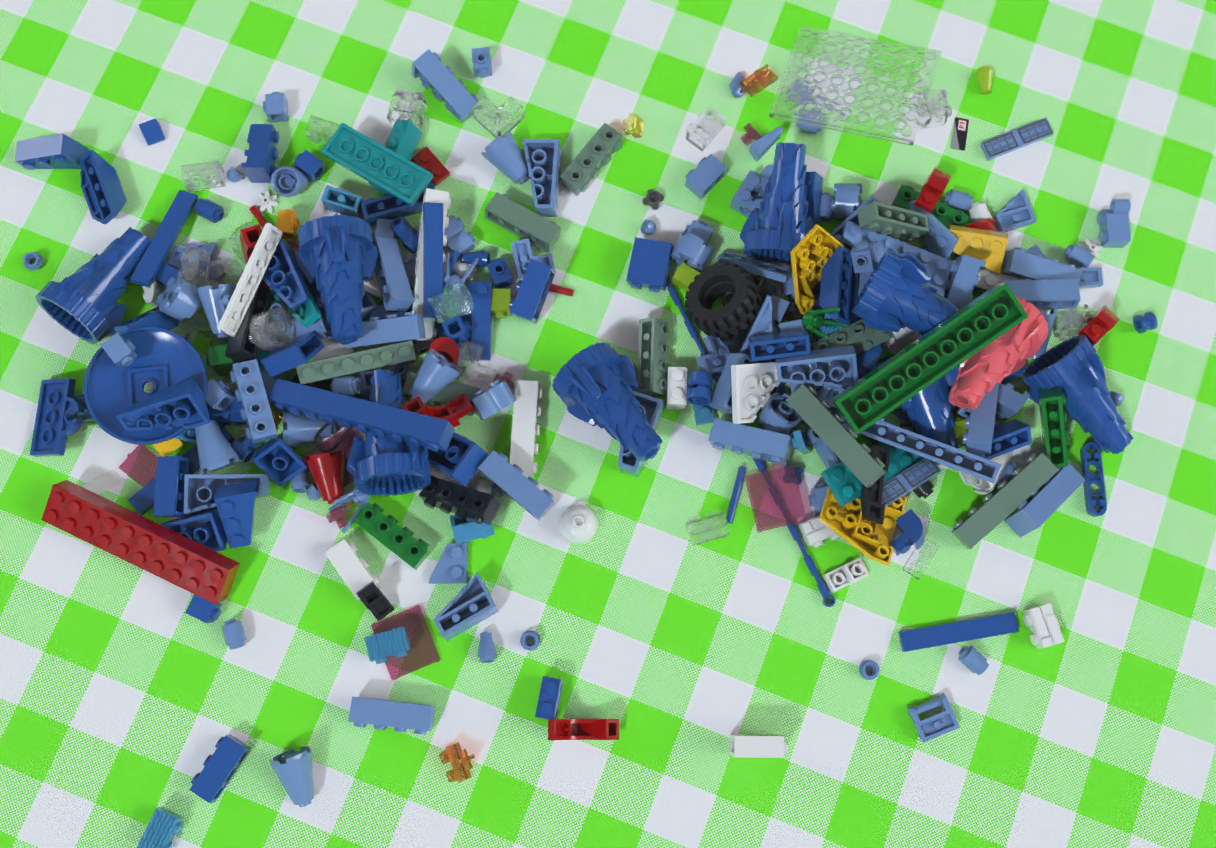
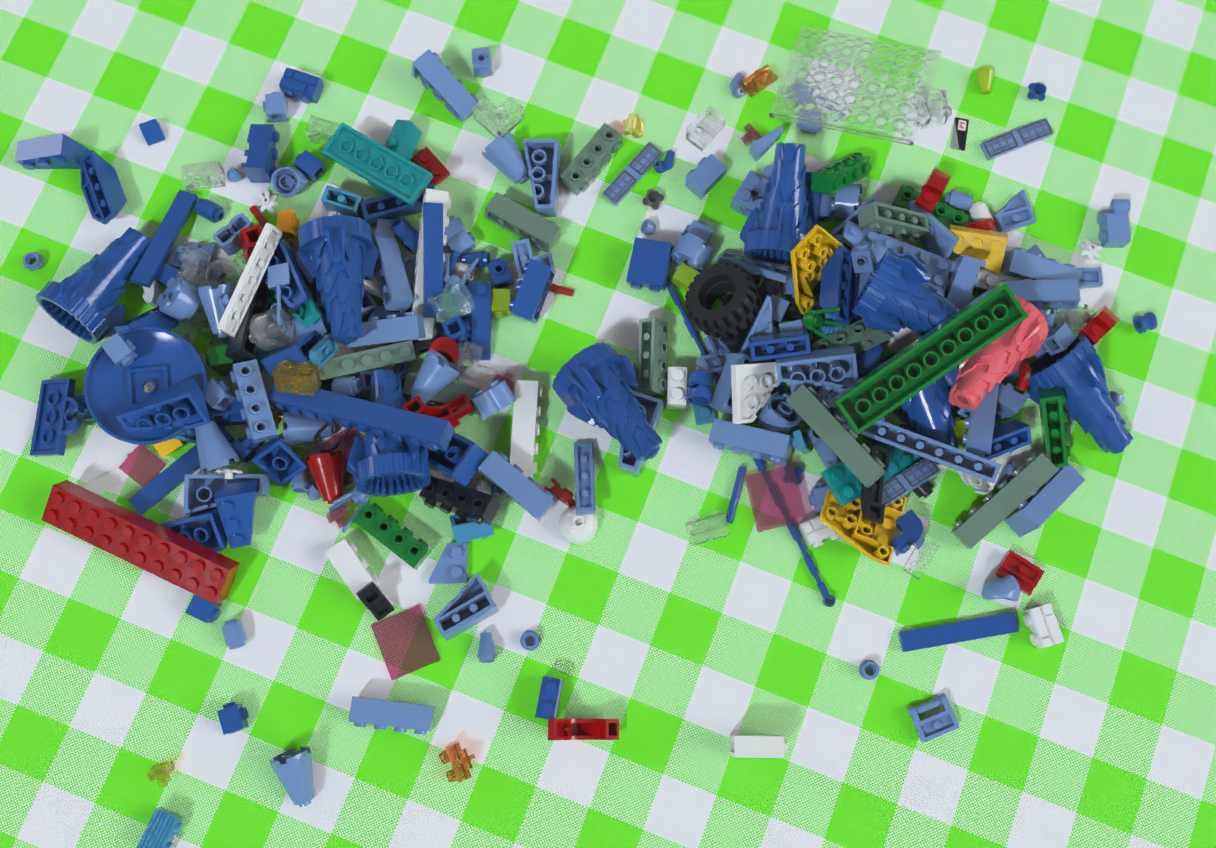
blue brick [153,456,190,518] -> none
blue brick [189,735,251,803] -> none
dark azure brick [364,626,411,664] -> none
clear brick [387,89,427,129] -> none
white slope [823,558,869,593] -> none
medium blue brick [958,645,989,675] -> none
medium blue brick [1064,243,1094,268] -> none
blue beam [1080,442,1107,517] -> none
none -> clear yellow tile [147,761,175,788]
none -> medium blue brick [213,213,254,256]
none -> white plant [216,468,243,479]
none -> blue brick [217,702,249,735]
none -> medium blue piece [267,262,290,325]
none -> clear yellow brick [272,360,321,396]
none -> blue brick [279,67,324,104]
none -> dark azure plate [309,333,338,370]
none -> red plate [544,478,576,507]
none -> medium blue tile [574,442,596,514]
none -> medium blue tile [602,142,663,206]
none -> blue arm [654,150,675,173]
none -> green brick [811,152,871,195]
none -> medium blue hair [981,575,1020,602]
none -> red plate [995,550,1045,596]
none -> red arm [1016,364,1032,391]
none -> blue plate [1027,83,1046,101]
none -> medium blue brick [1043,323,1076,356]

